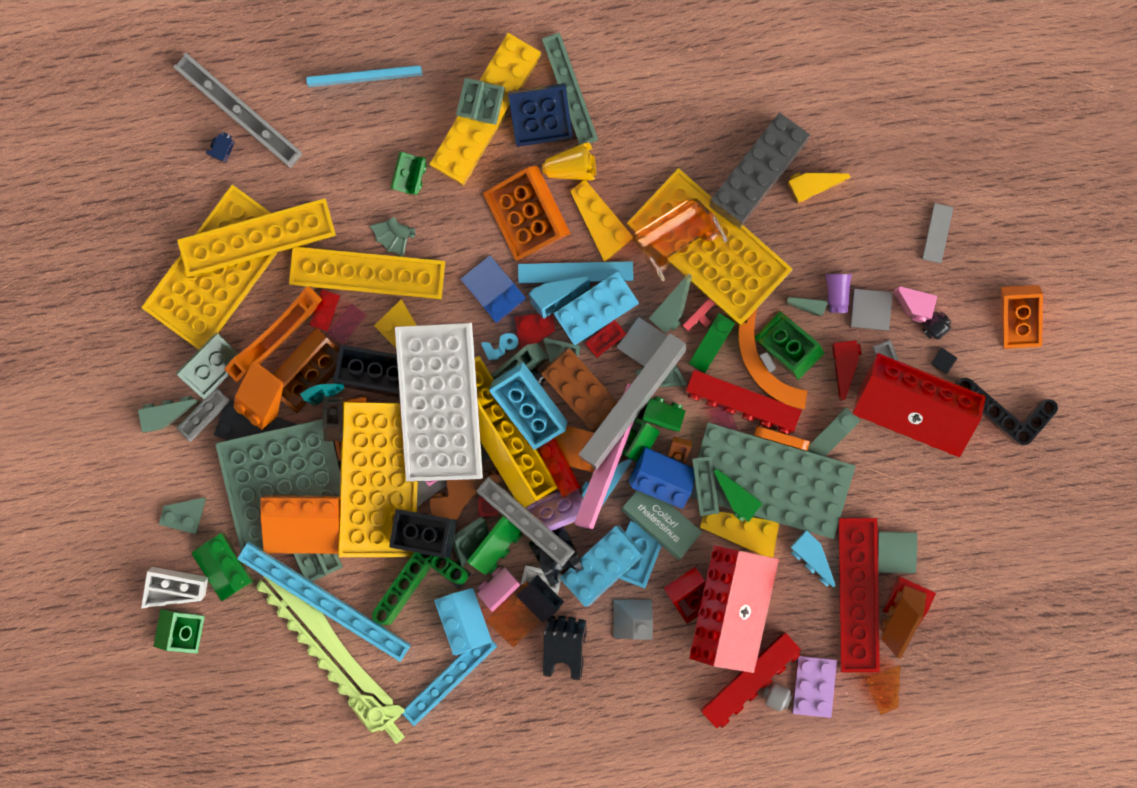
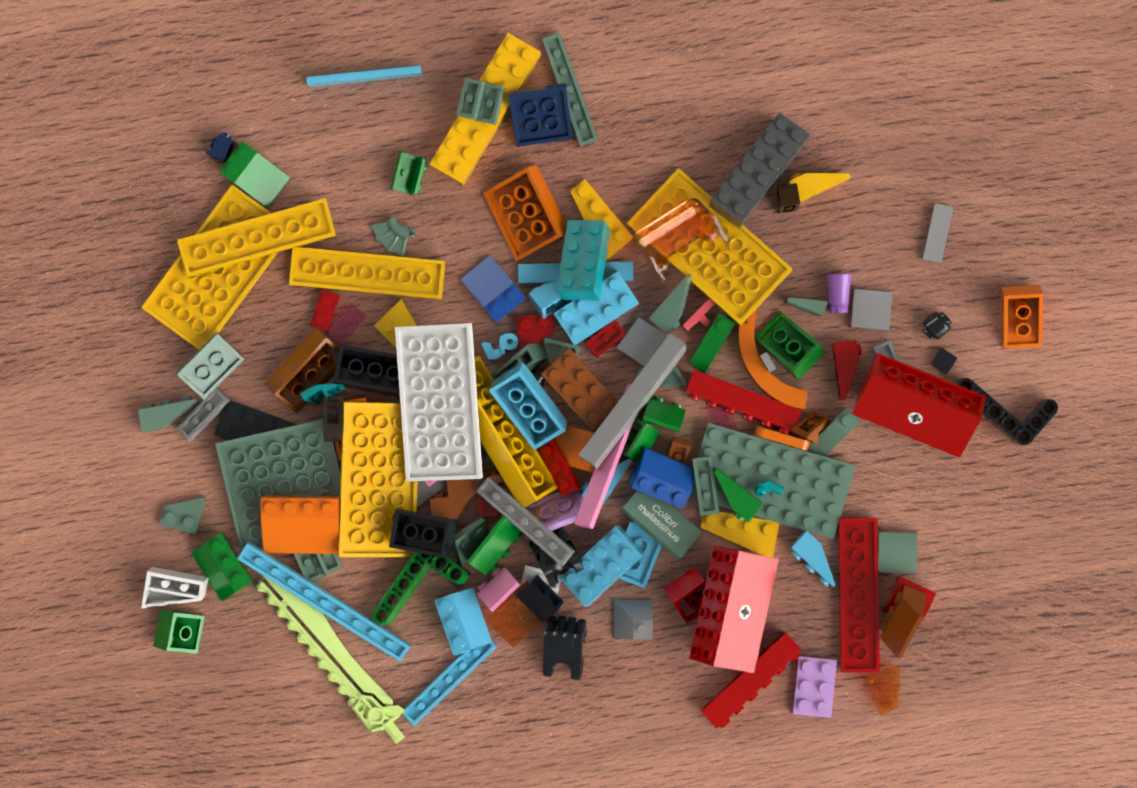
light grey tile [174,53,303,168] -> none
orange arch [224,286,322,383] -> none
orange slope [233,360,283,430] -> none
yellow cone [542,142,596,181] -> none
light grey head [763,683,793,712] -> none
bright pink slope [894,286,937,323] -> none
none -> slope [219,141,290,208]
none -> teal brick [556,220,610,301]
none -> teal arm [755,480,784,497]
none -> dark brown plate [777,183,800,214]
none -> dark orange slope [792,411,830,444]

